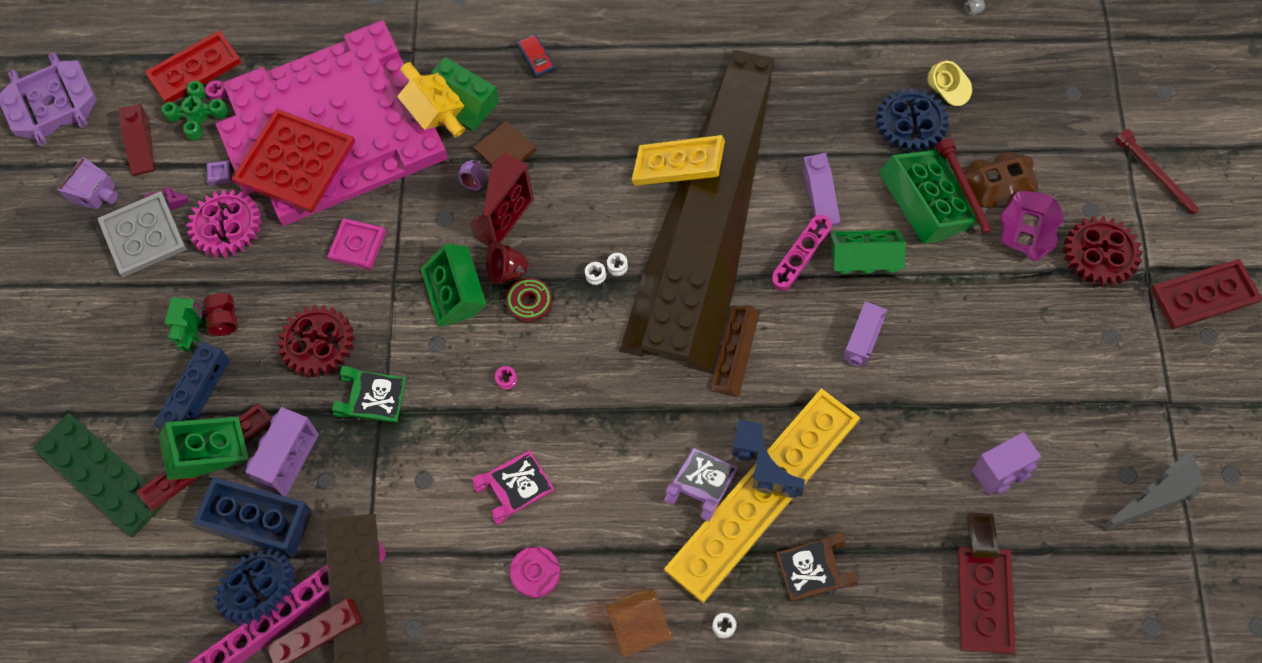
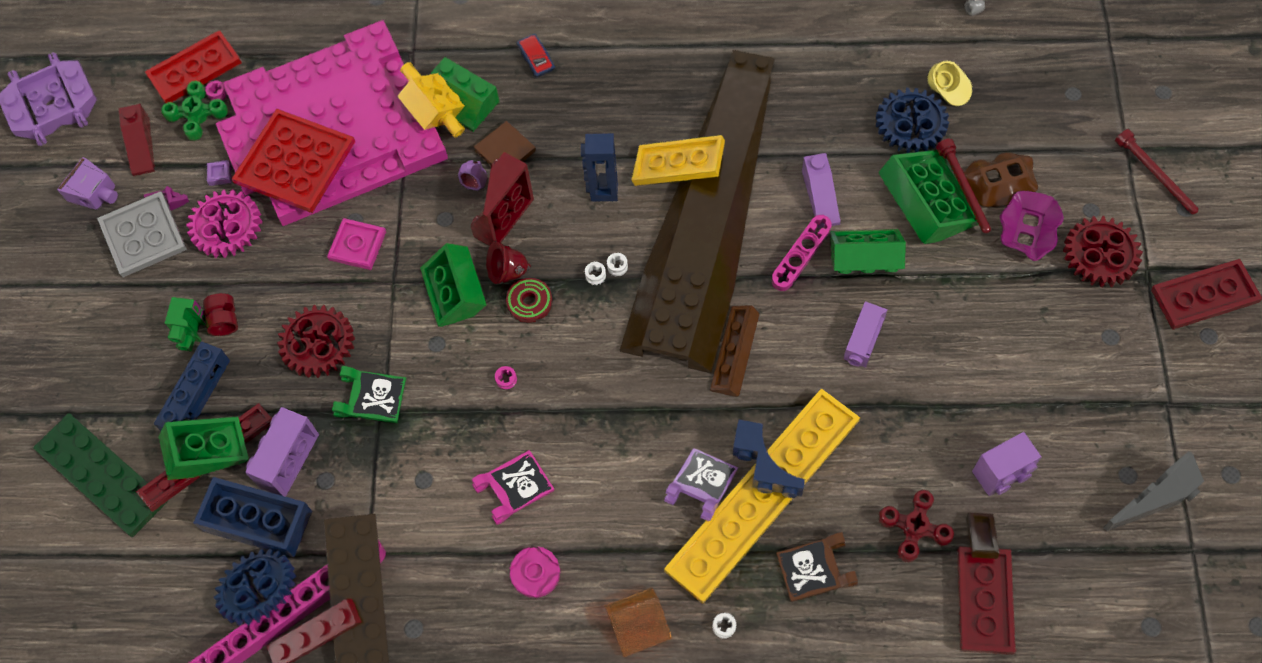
none -> dark blue brick [581,133,618,202]
none -> dark red gear [878,490,954,562]

